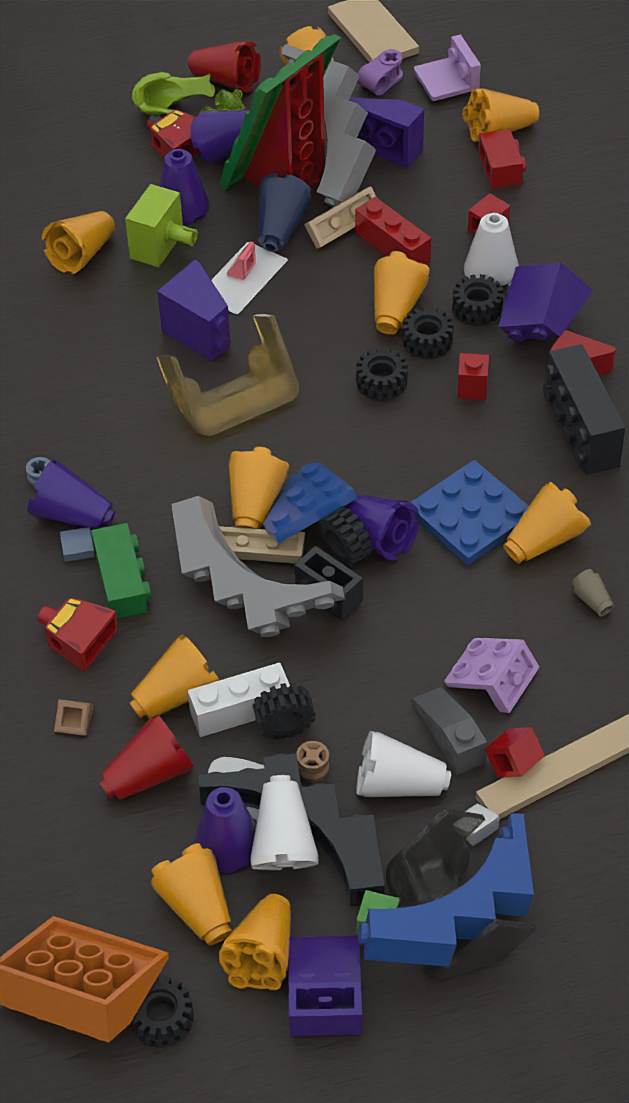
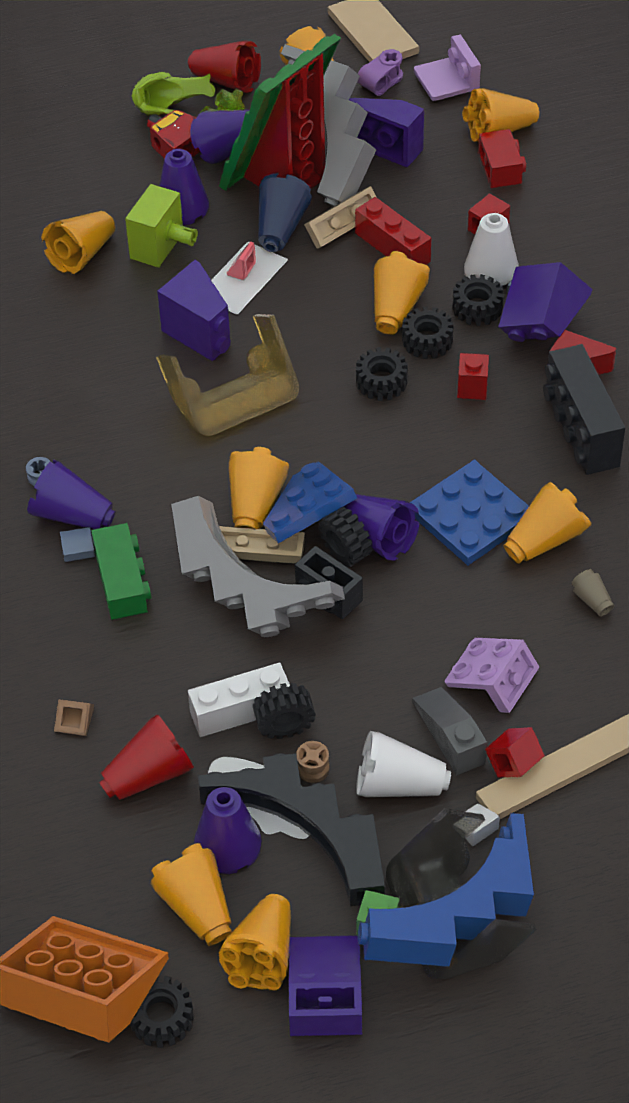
red torso [38,598,118,672] -> none
light orange cone [129,634,220,719] -> none
white cone [250,775,319,870] -> none

